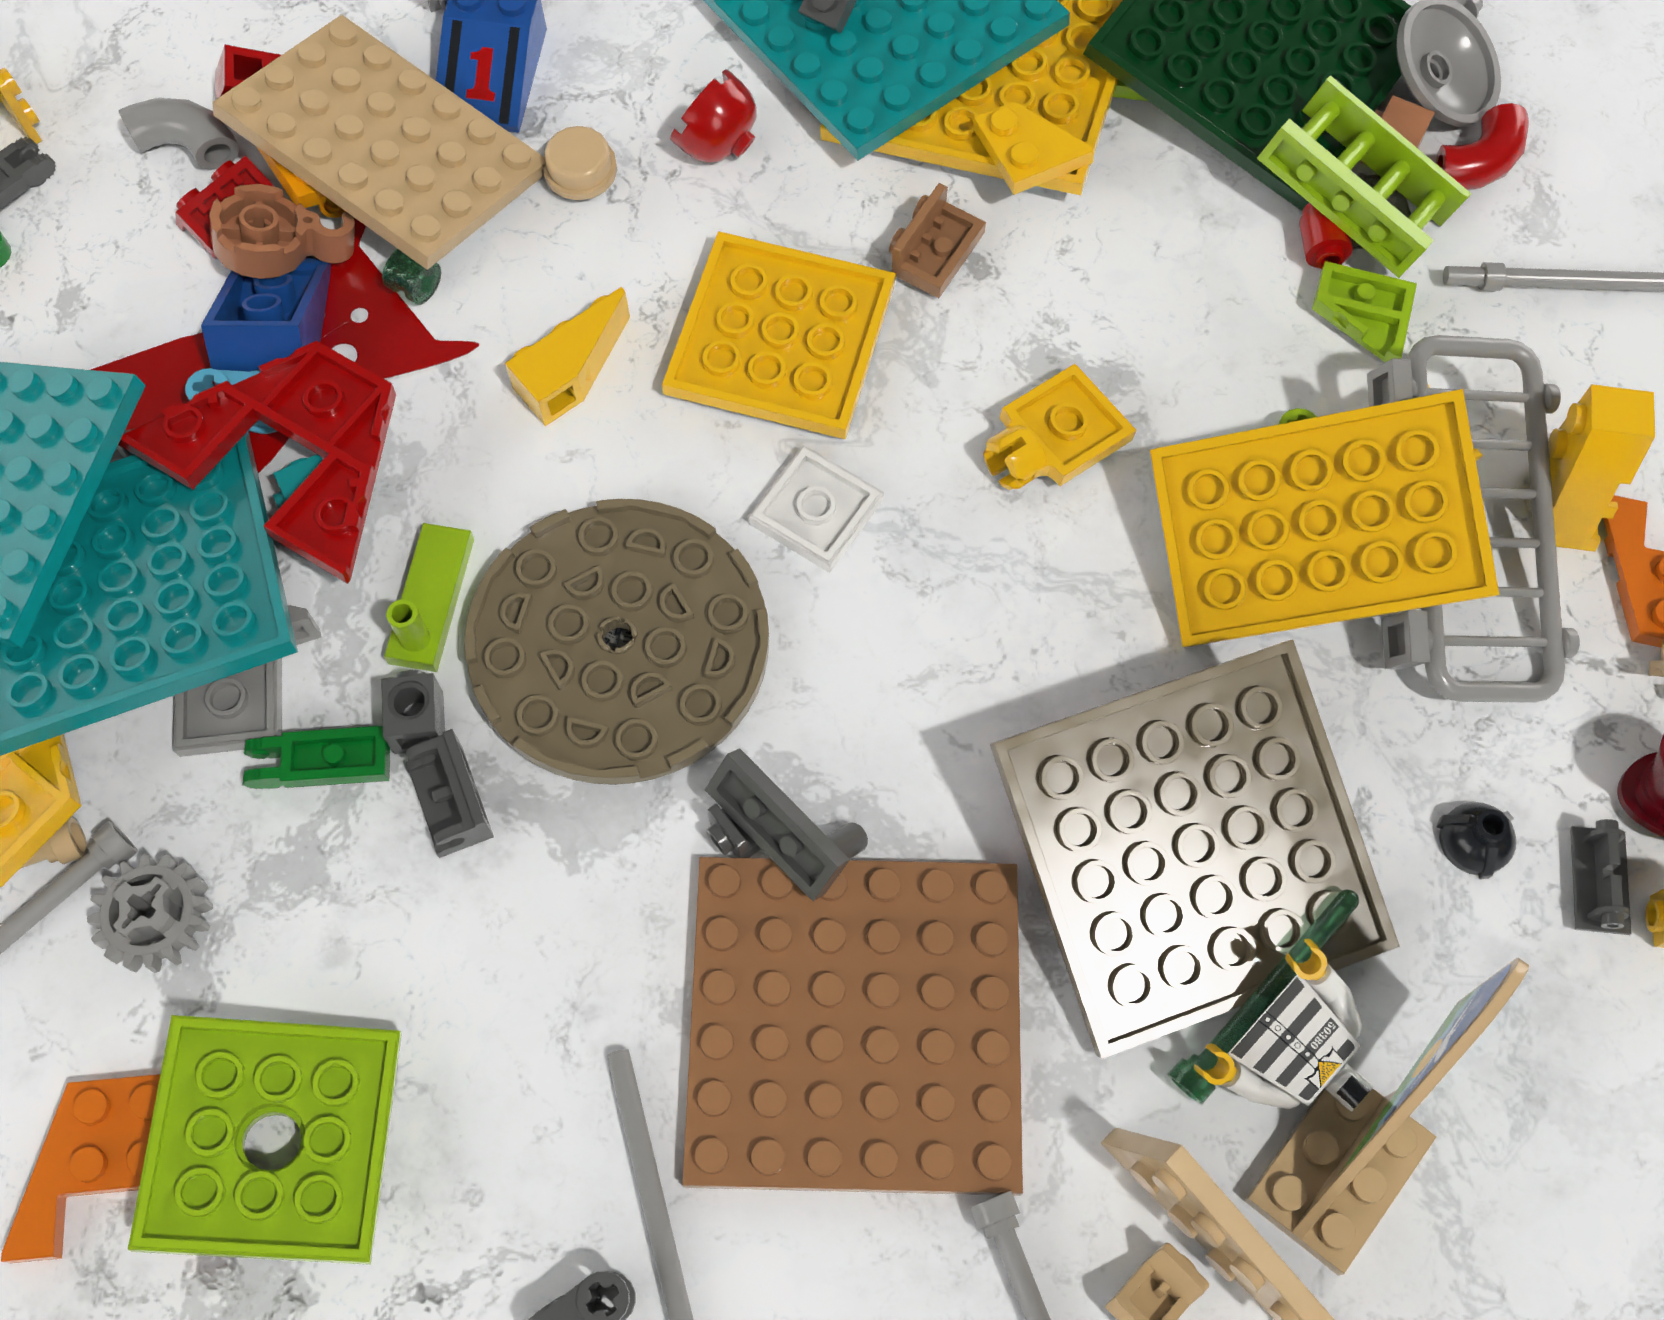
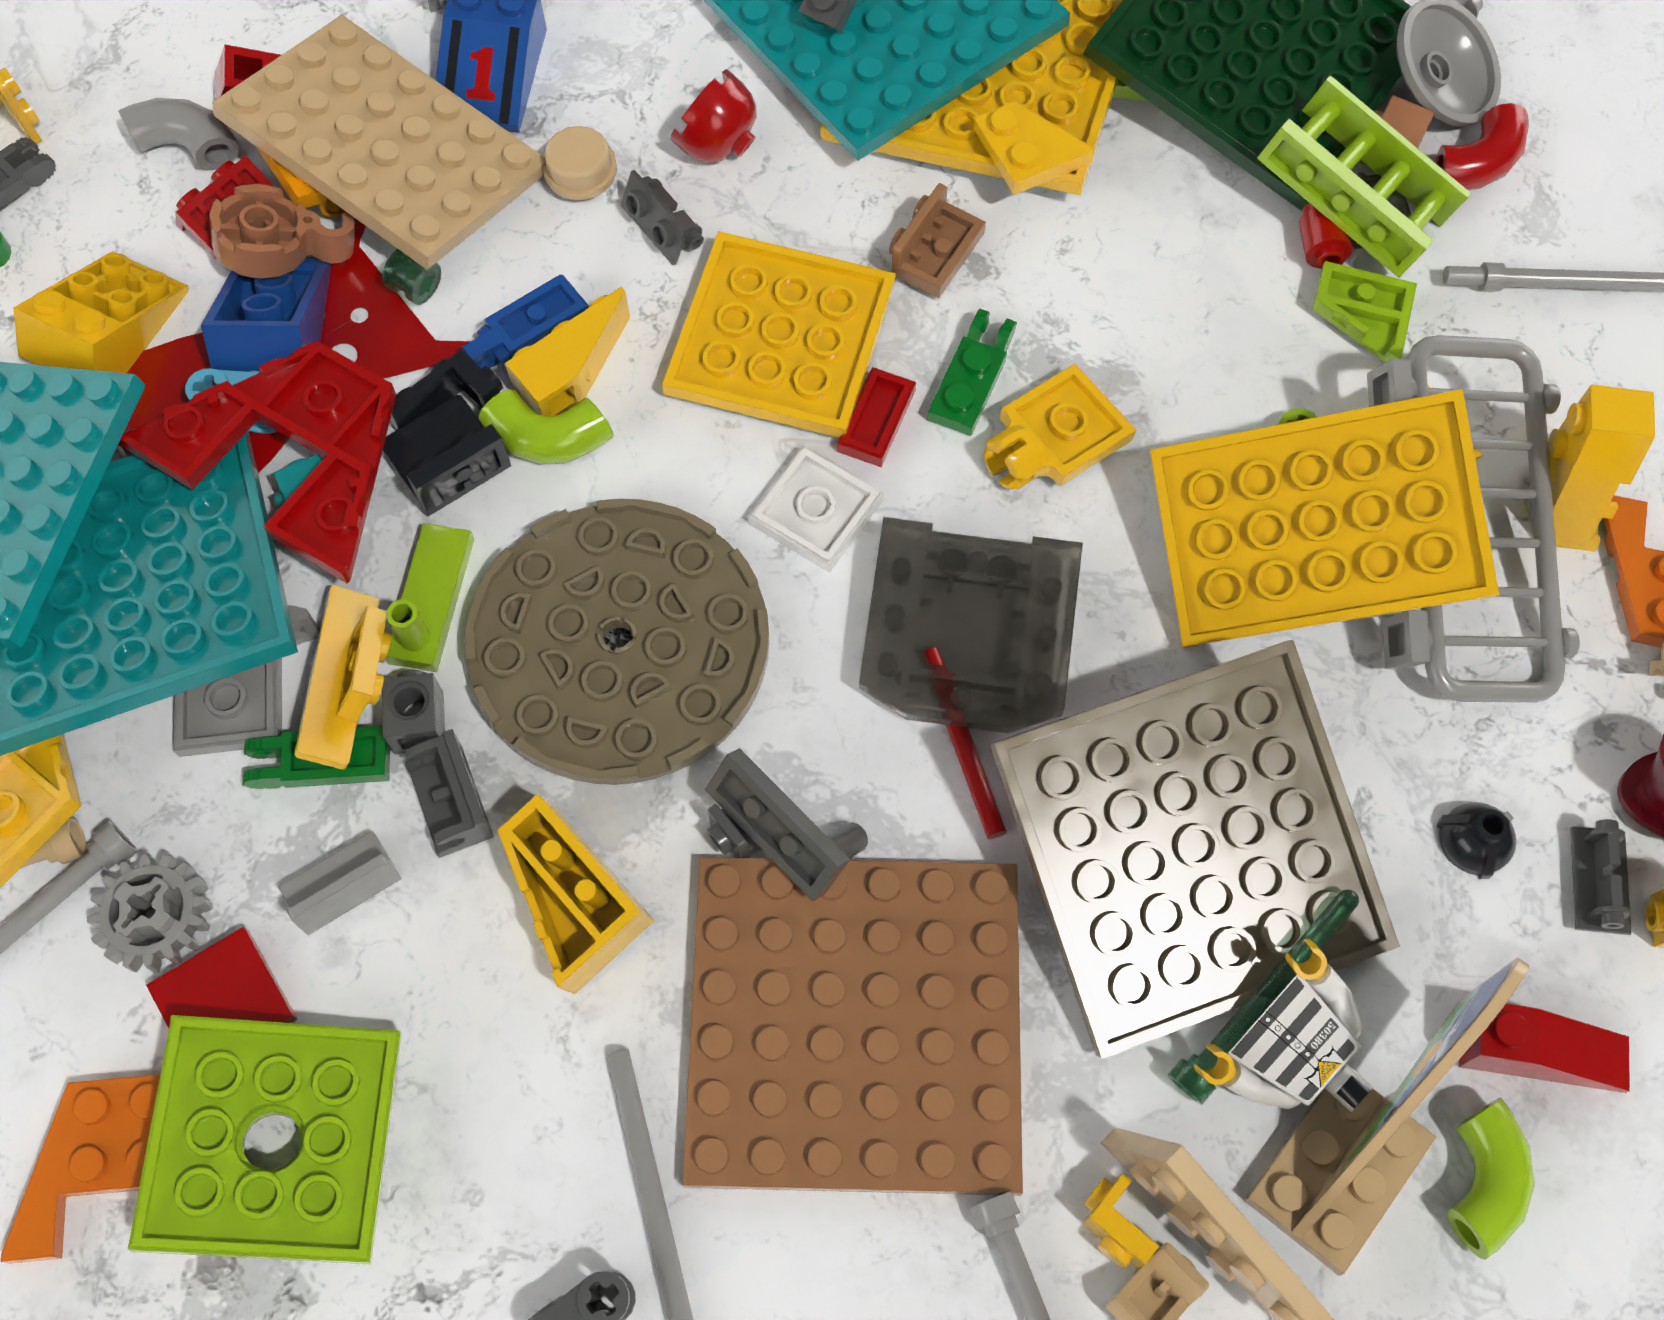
none -> yellow slope [13,251,189,373]
none -> red tile [146,926,298,1028]
none -> light grey panel [278,831,402,935]
none -> yellow bracket [294,585,391,769]
none -> black bracket [383,395,511,516]
none -> black bracket [391,349,503,430]
none -> blue hinge [462,274,589,368]
none -> lime cylinder [479,389,614,464]
none -> yellow wedge [497,794,655,994]
none -> dark grey hinge [621,170,704,265]
none -> red tile [837,367,916,468]
none -> clear smoke wedge [859,517,1083,733]
none -> red bar [920,647,1007,840]
none -> green hinge [927,308,1017,436]
none -> yellow bracket [1082,1173,1159,1269]
none -> lime cylinder [1447,1097,1535,1260]
none -> red slope [1459,1003,1630,1093]

